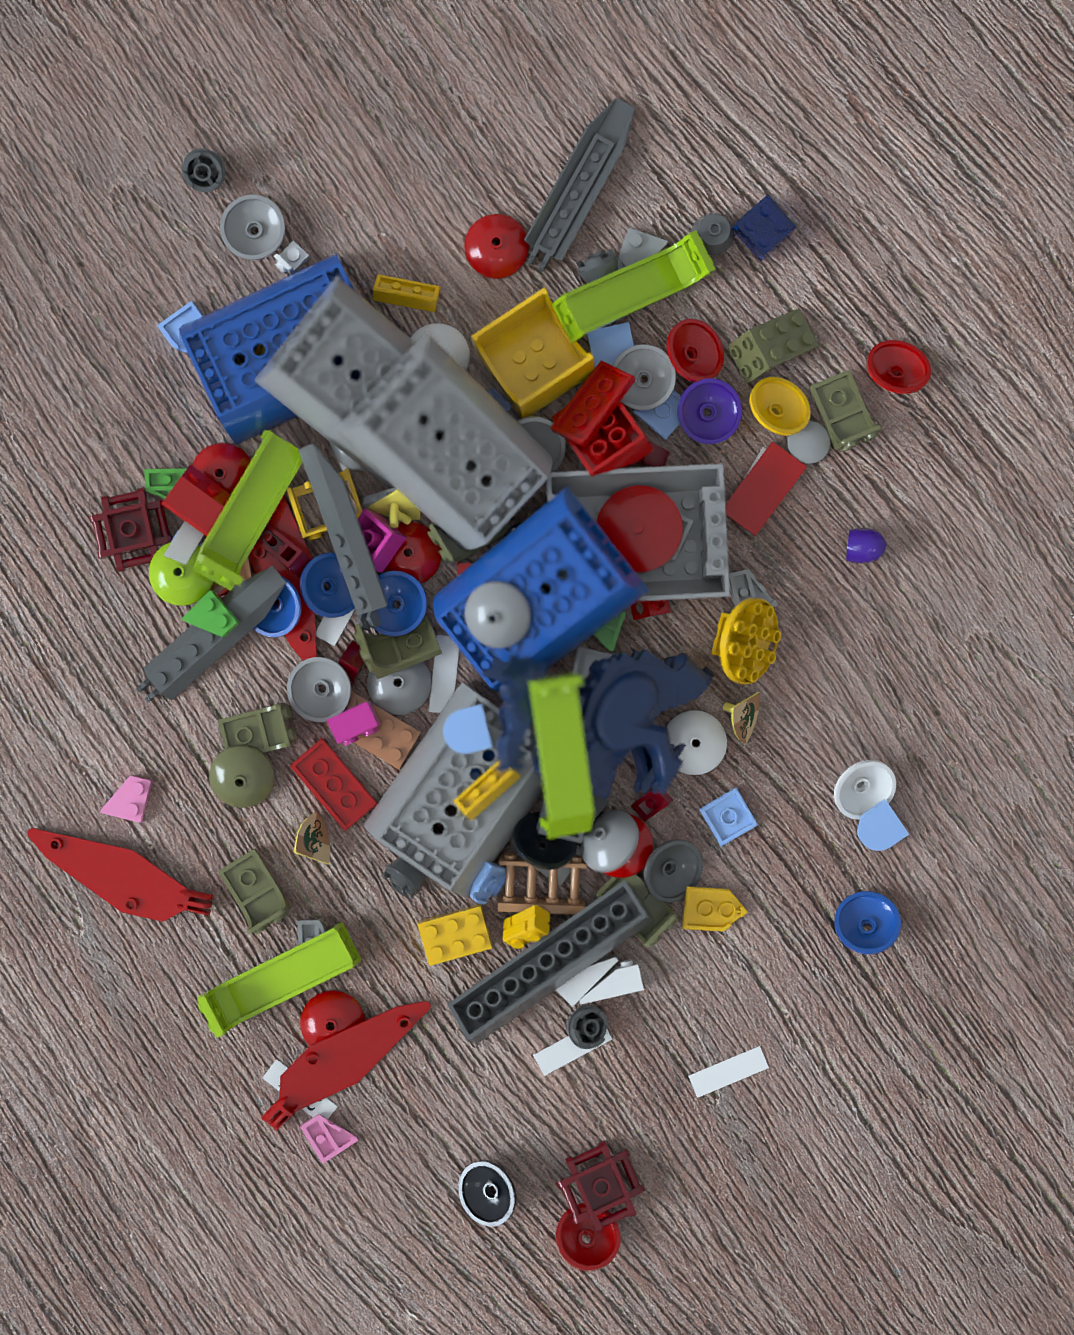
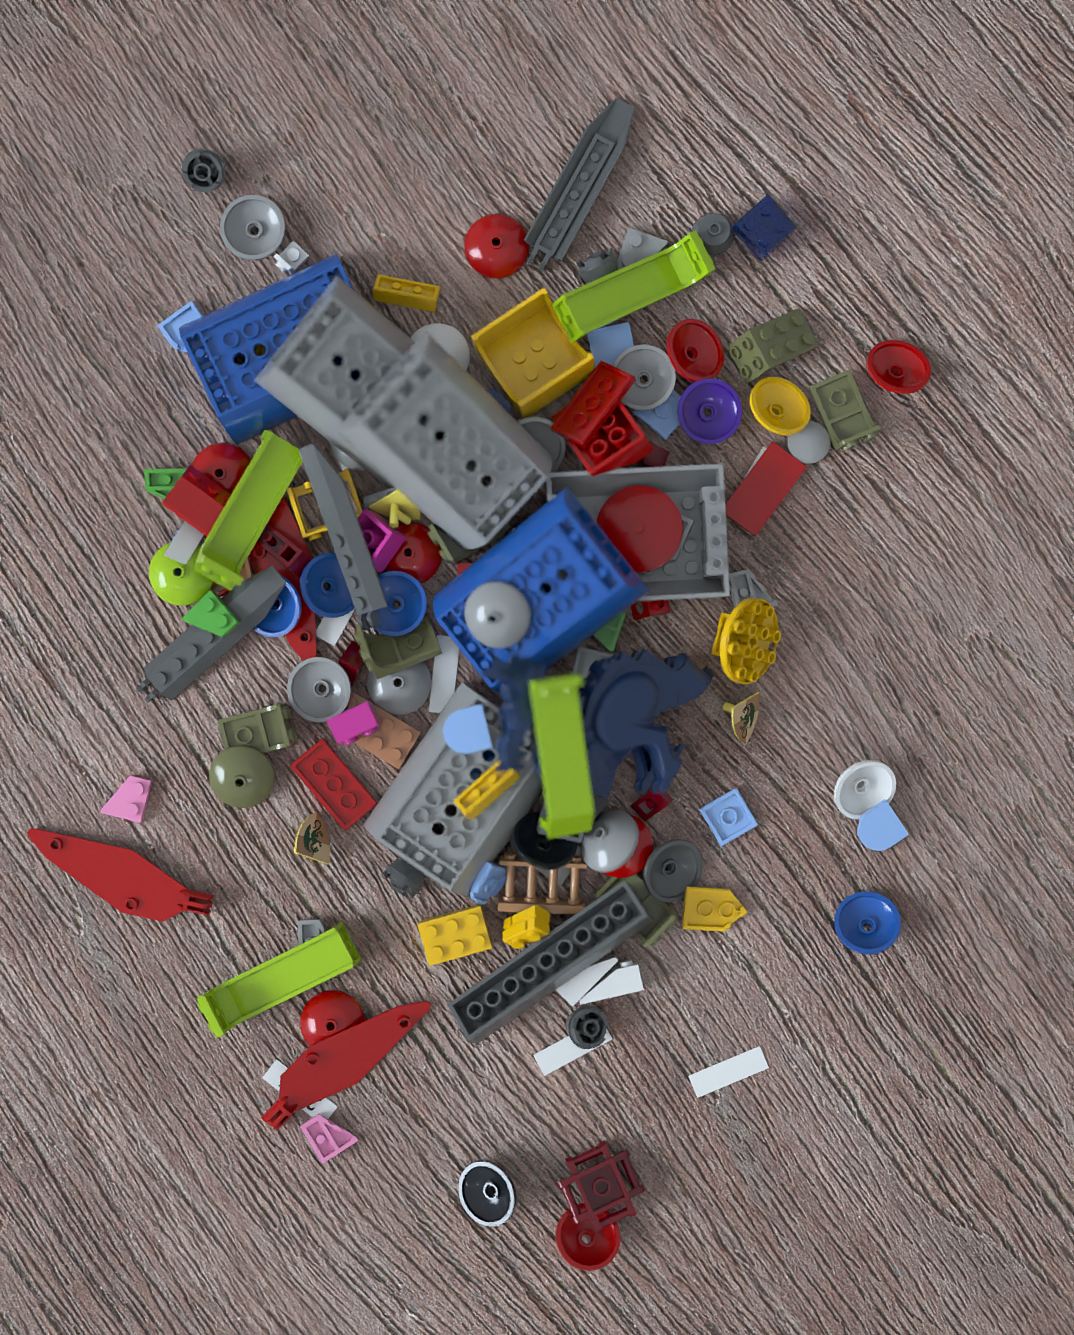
dark red brick [89,487,173,572] -> none
olive bracket [218,848,292,935] -> none
white dish [666,710,727,775] -> none
dark purple piece [846,528,887,564] -> none

